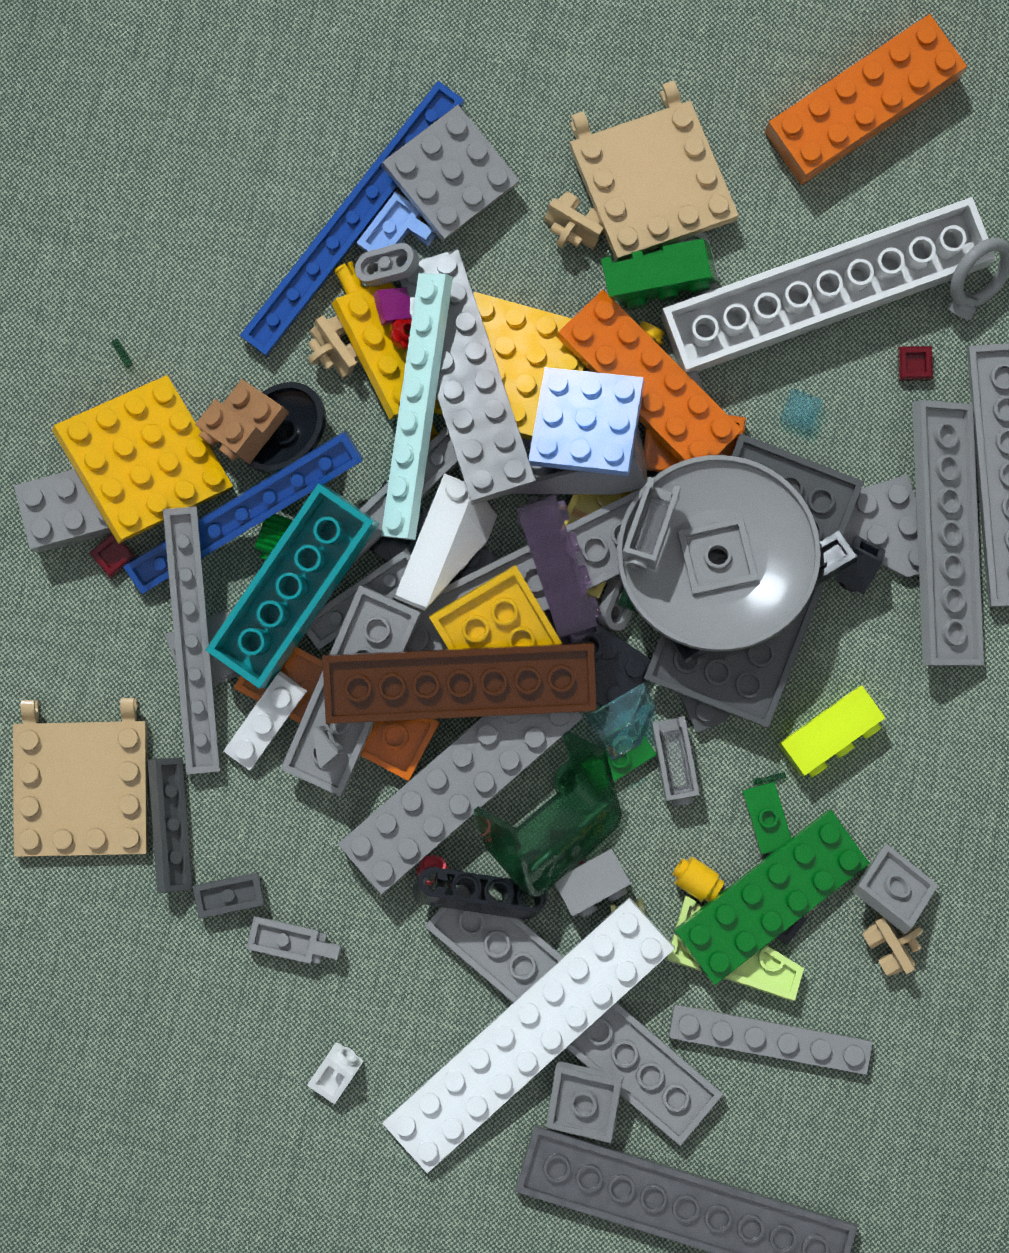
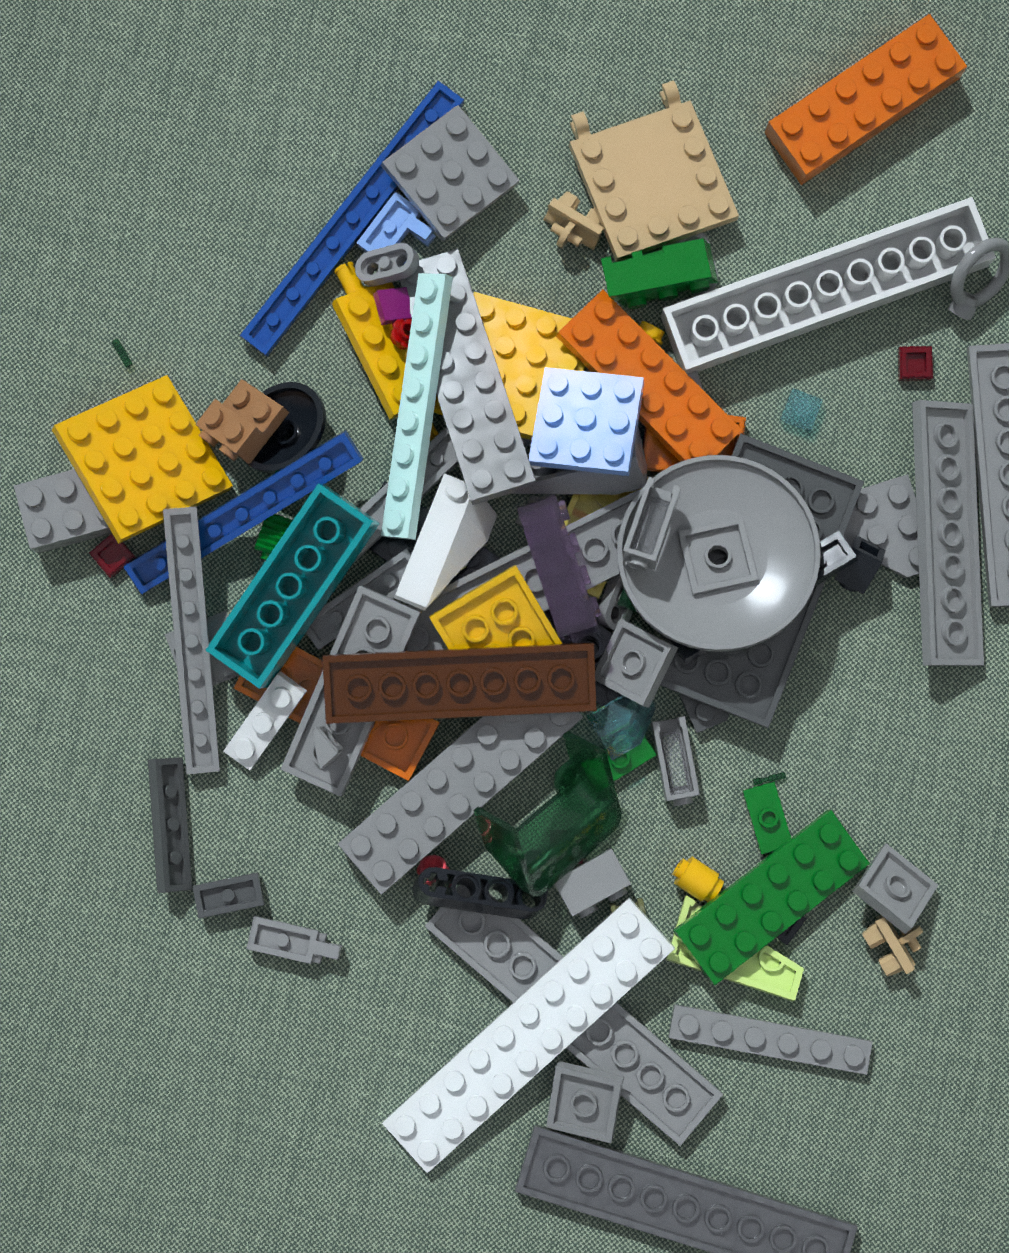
tan plate [13,698,149,857] -> none
white bracket [307,1042,363,1104] -> none
tan hips [308,315,360,379] -> none
neon yellow brick [778,685,886,778] -> none
none -> light grey plate [595,619,678,708]

